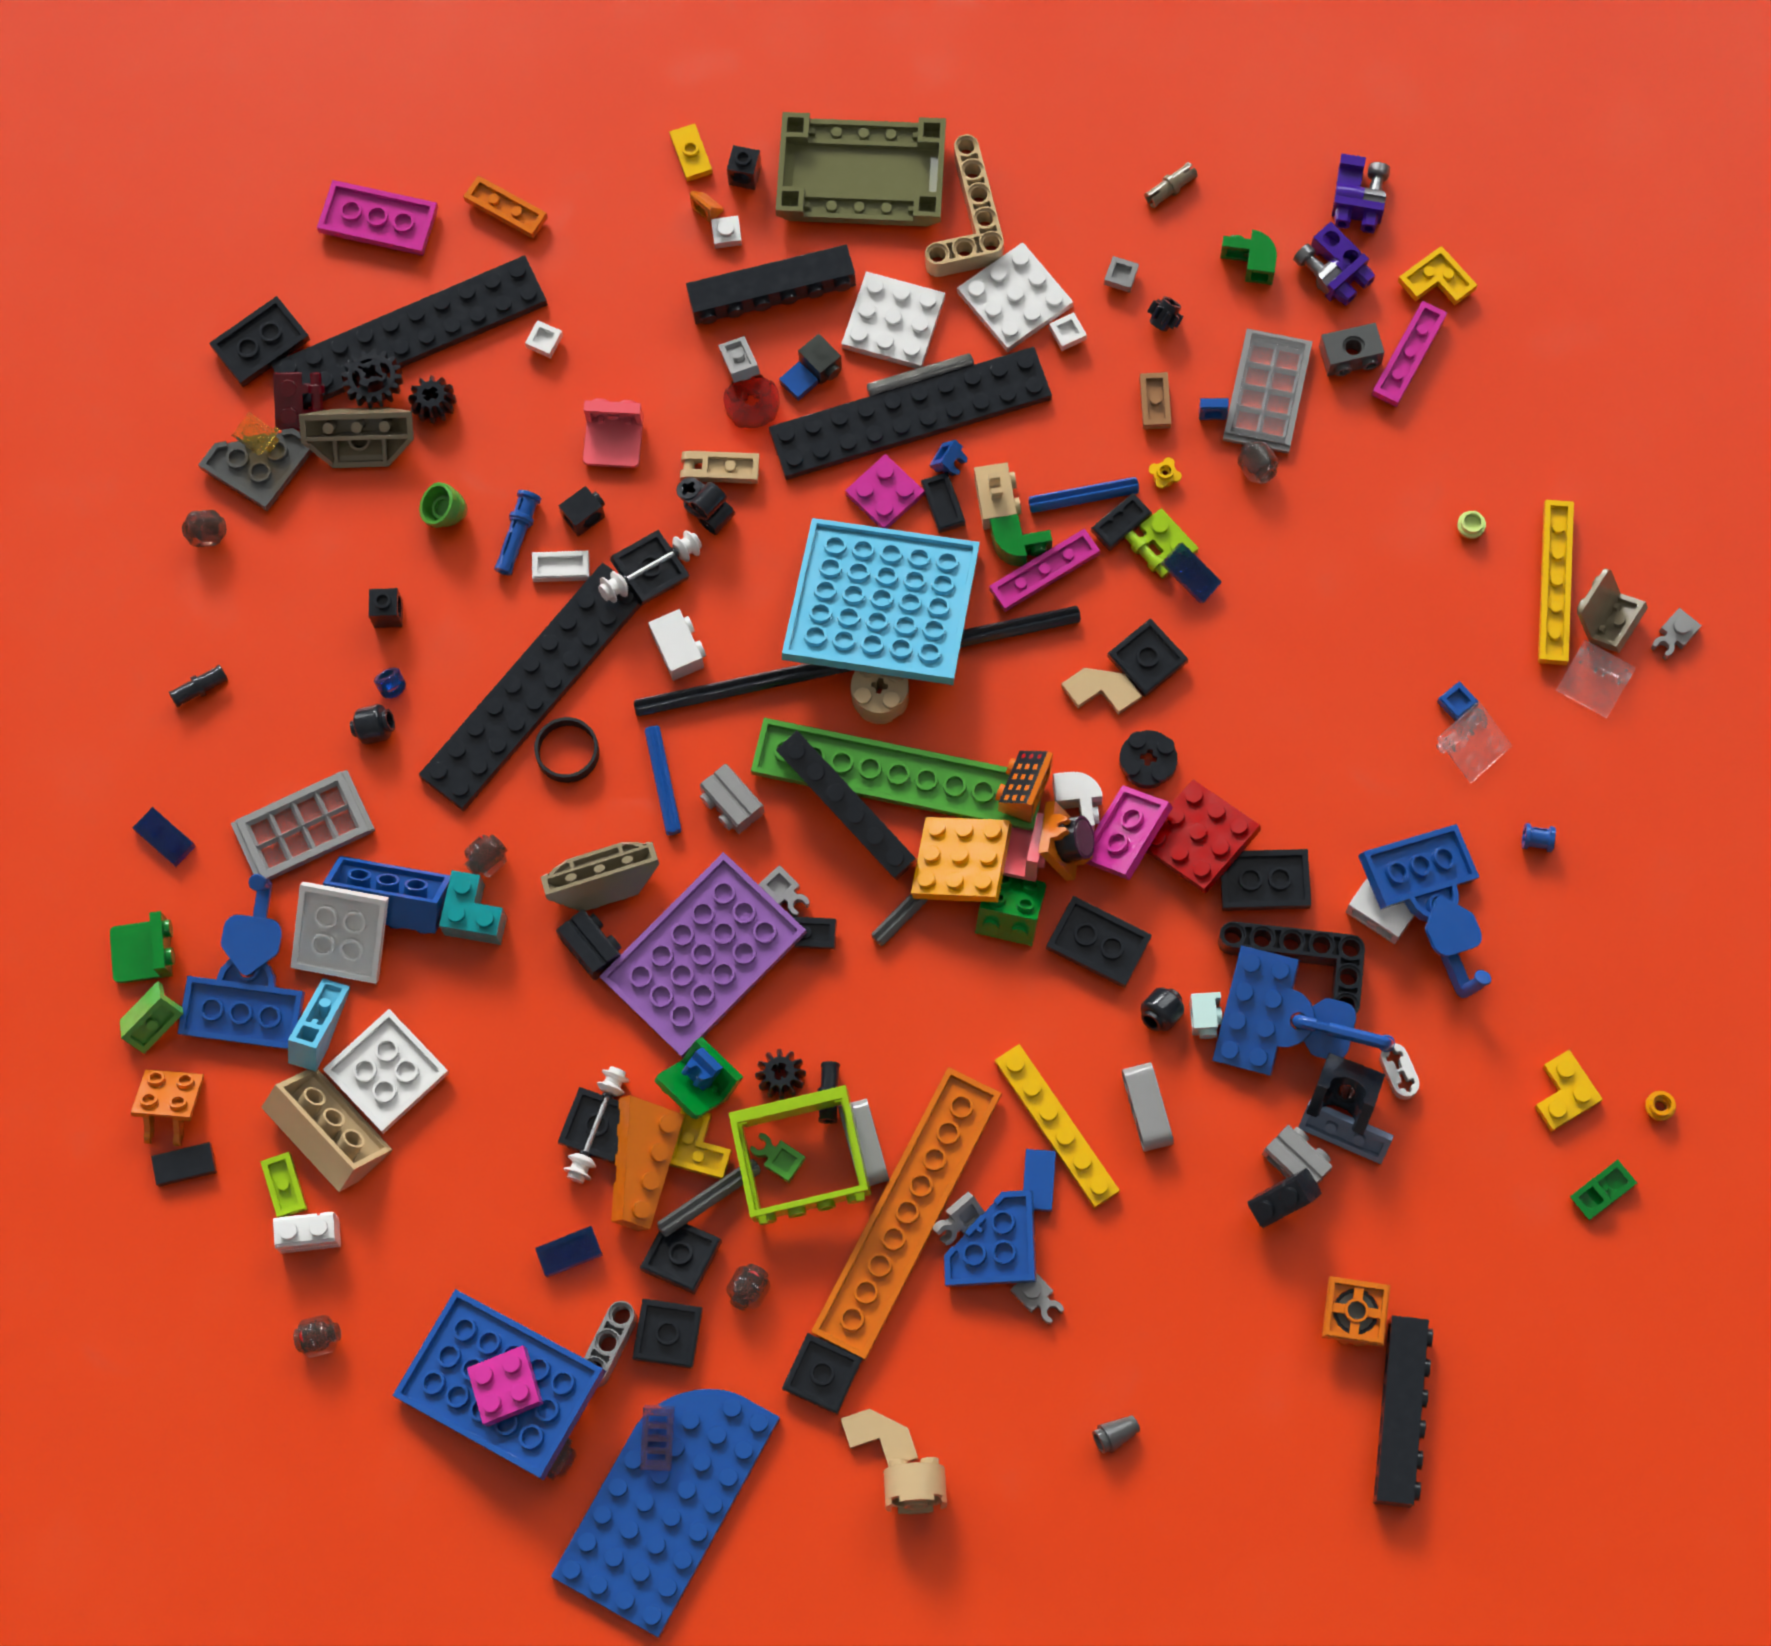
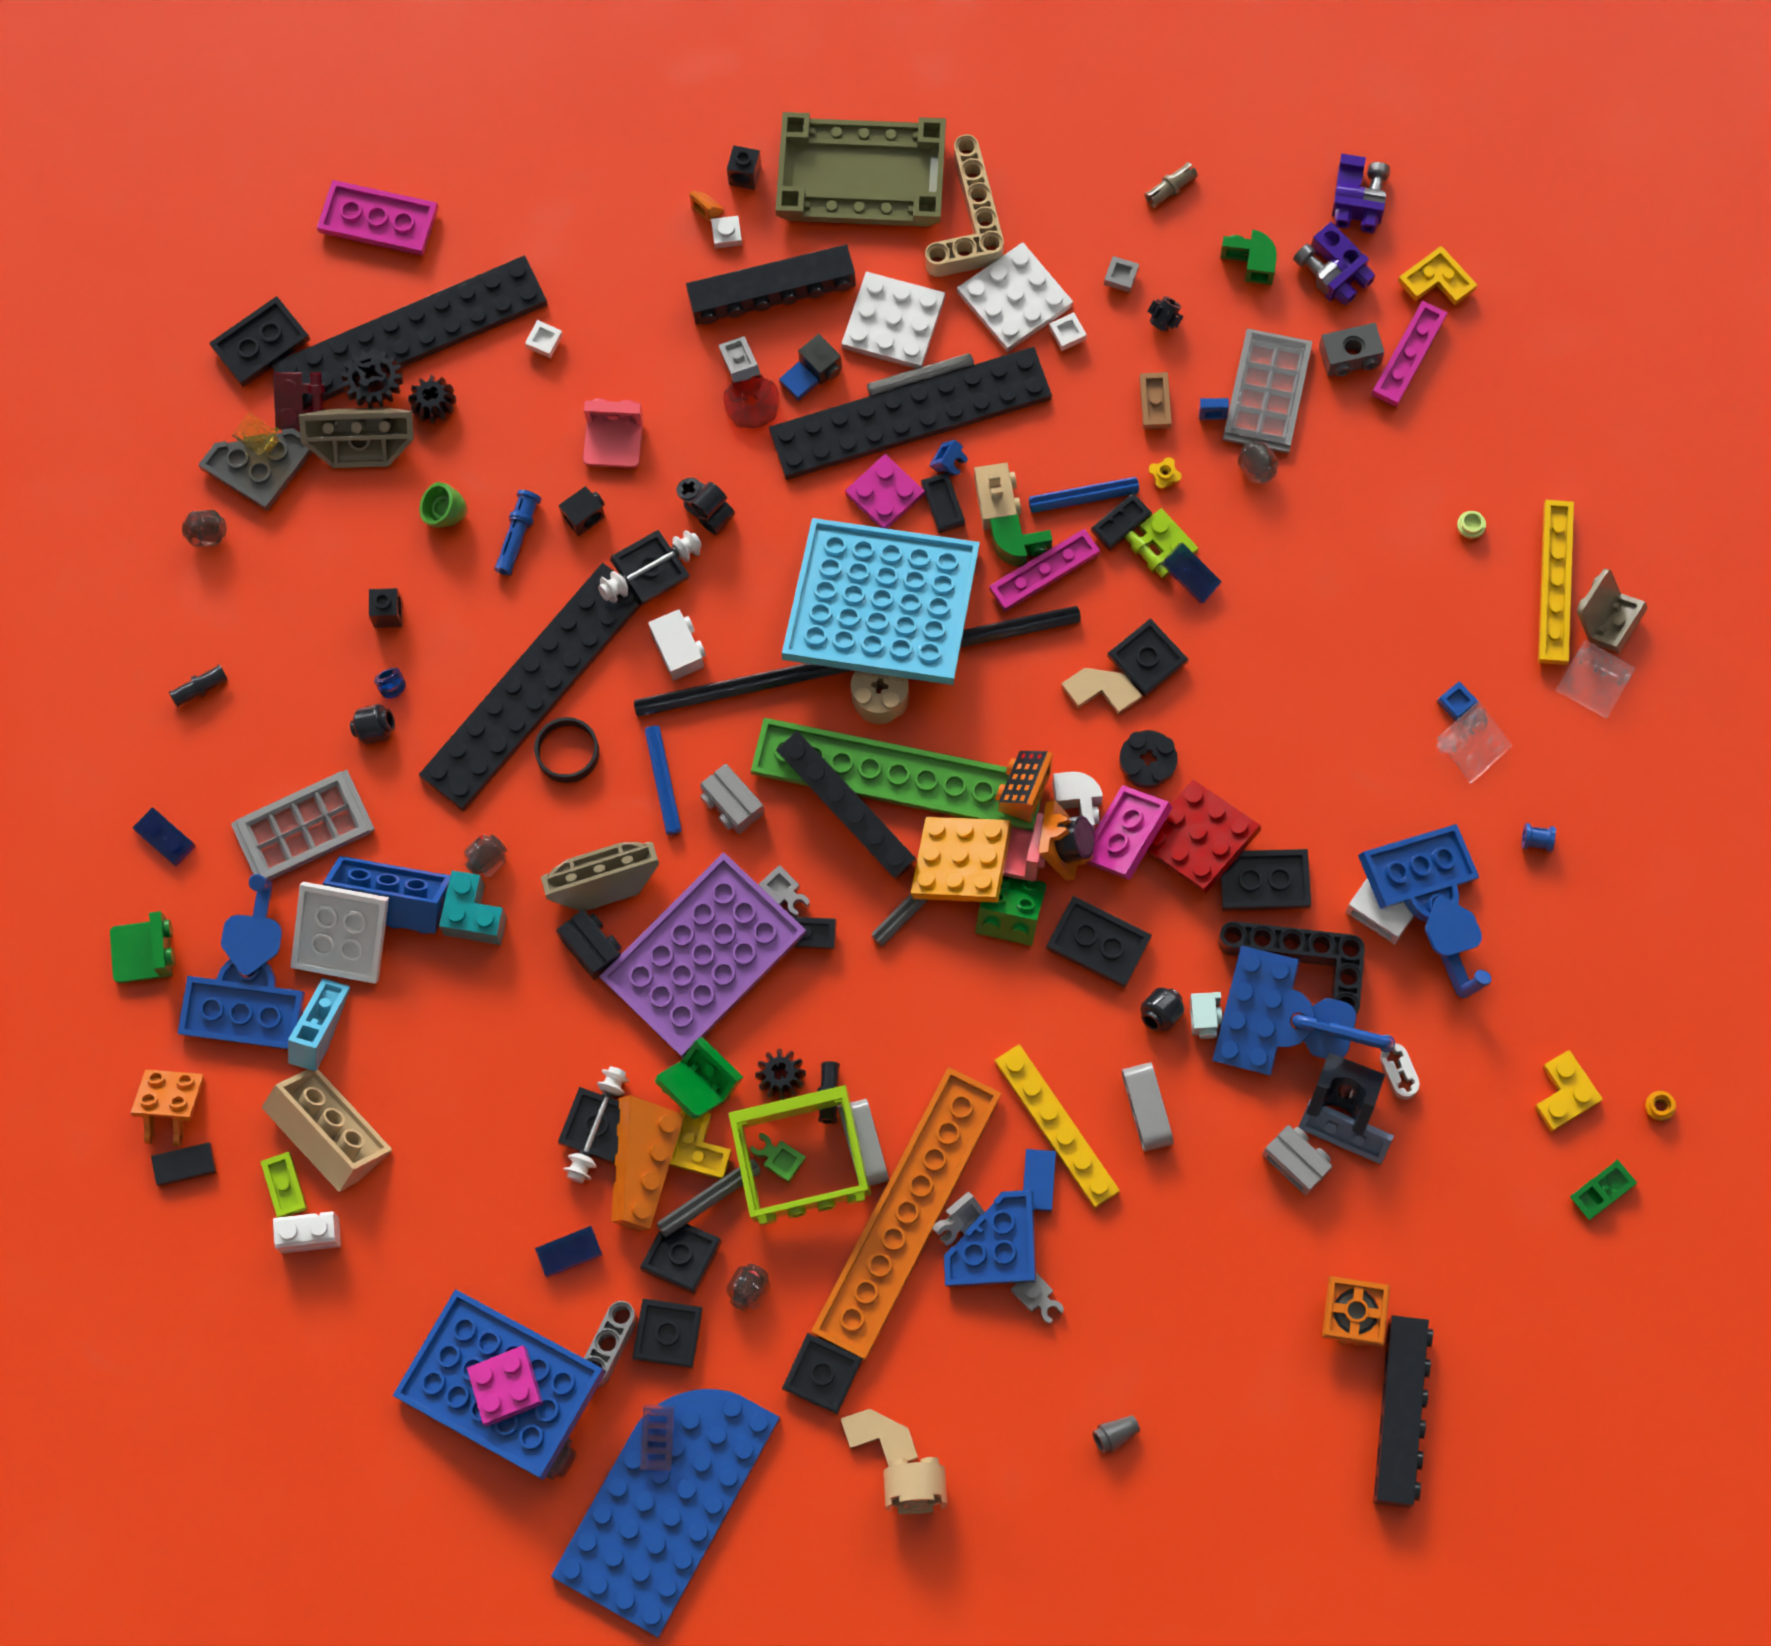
bright green panel [120,981,183,1053] -> none
clear smoke head [293,1315,341,1358] -> none
white plate [323,1009,449,1134] -> none
orange plate [463,175,548,239] -> none
white tile [532,550,590,582] -> none
yellow plate [669,123,713,182] -> none
tan plate [680,451,760,484] -> none
blue tile [681,1047,723,1091] -> none
black brick [1247,1168,1322,1228] -> none
light grey plate [1651,608,1702,660] -> none

